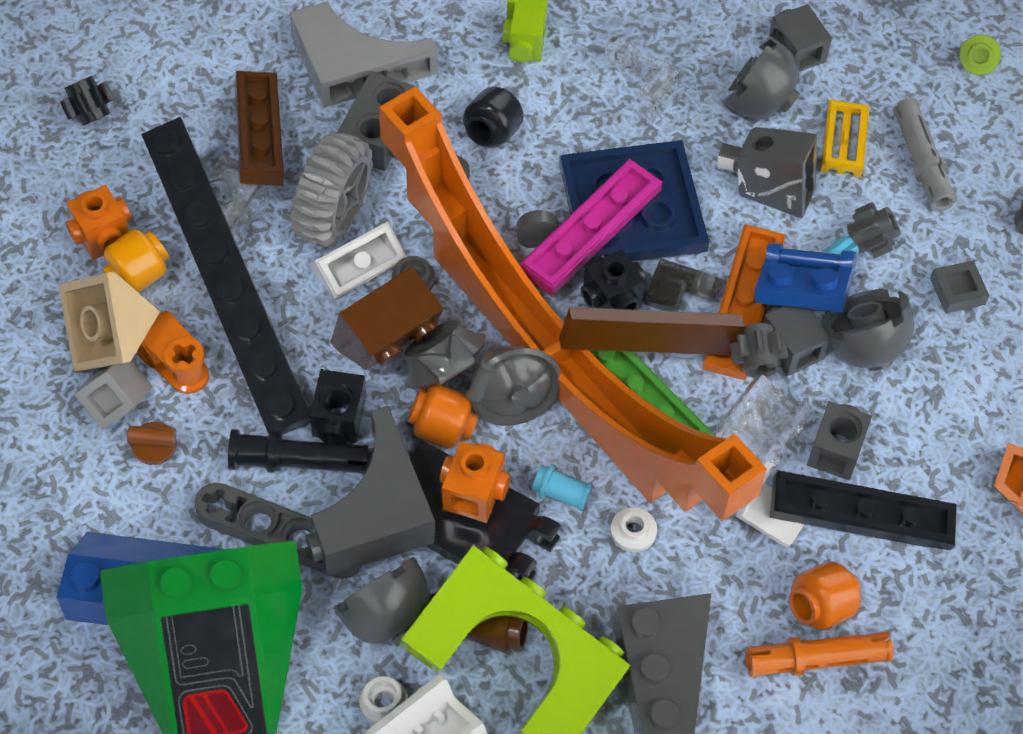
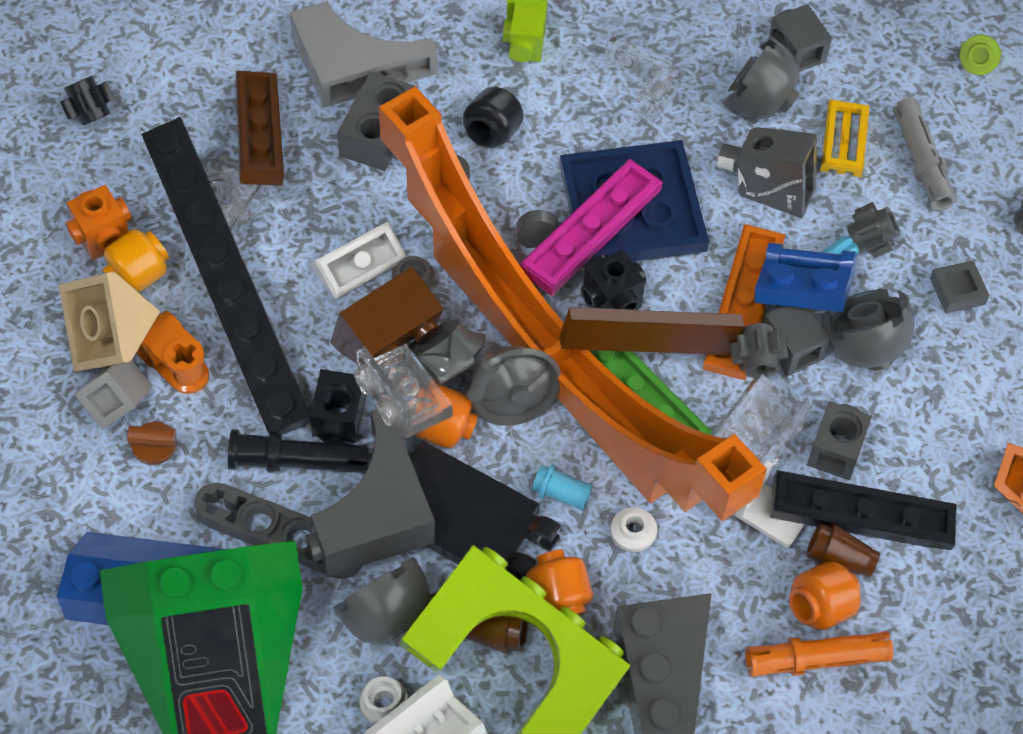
light grey gear [290,131,373,247] -> none
orange brick [440,441,511,523] -> none
clear smoke piece [643,258,723,312] -> none
none -> clear bracket [354,344,453,440]
none -> orange head [526,549,594,616]
none -> reddish brown cone [806,523,880,578]

